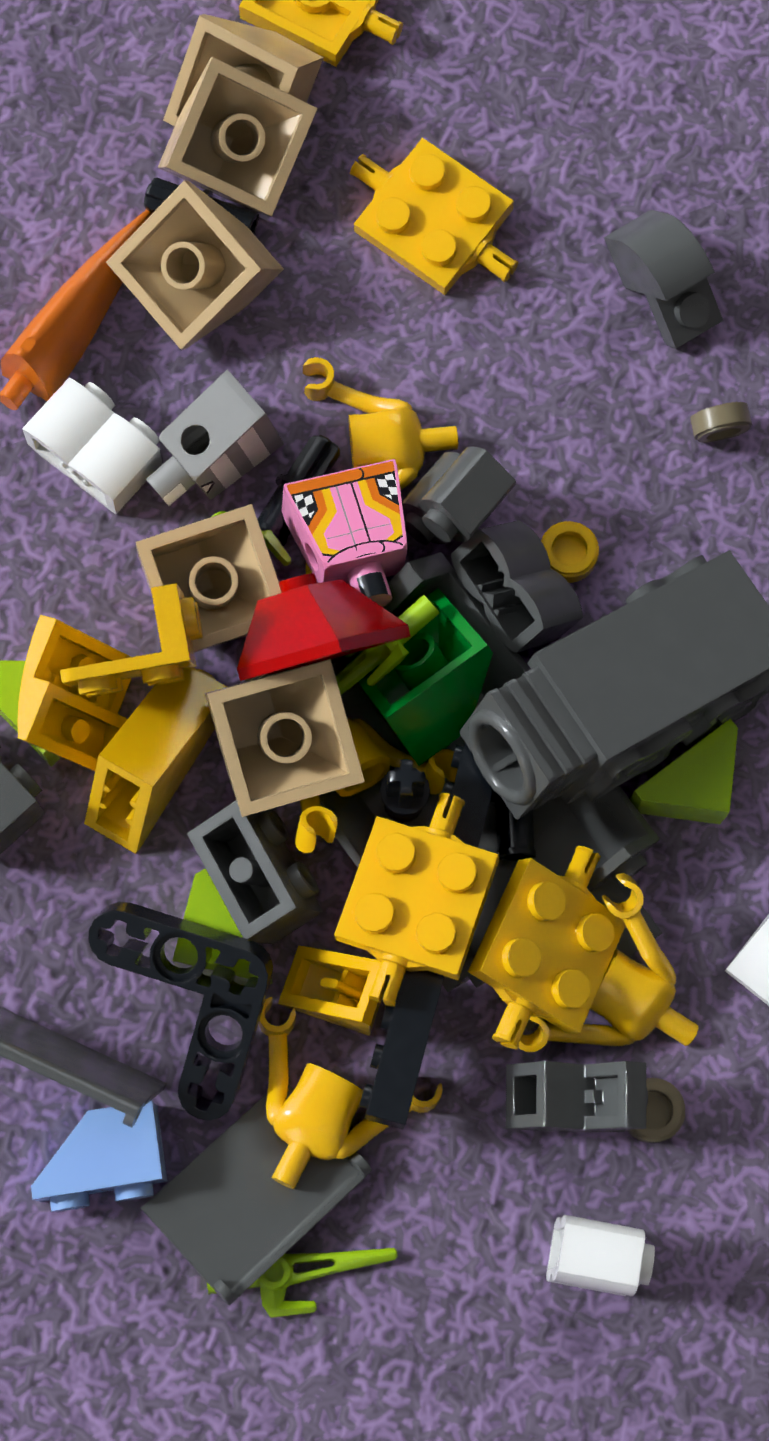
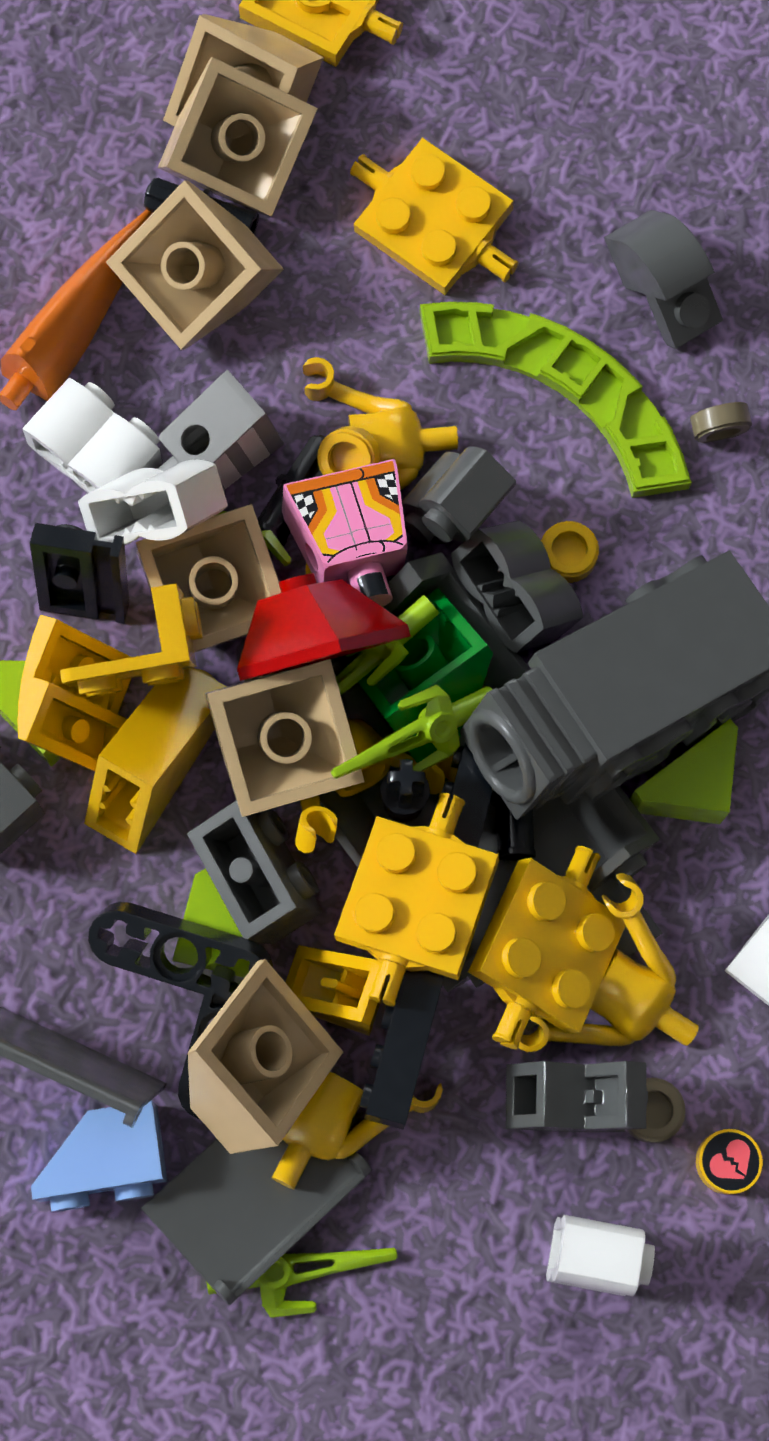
none -> black plate [30,523,129,624]
none -> white brick [78,459,228,545]
none -> tan slope [188,959,343,1154]
none -> yellow tile [317,426,380,475]
none -> lime piece [331,685,493,779]
none -> lime tile [419,302,691,498]
none -> tile [696,1129,763,1195]

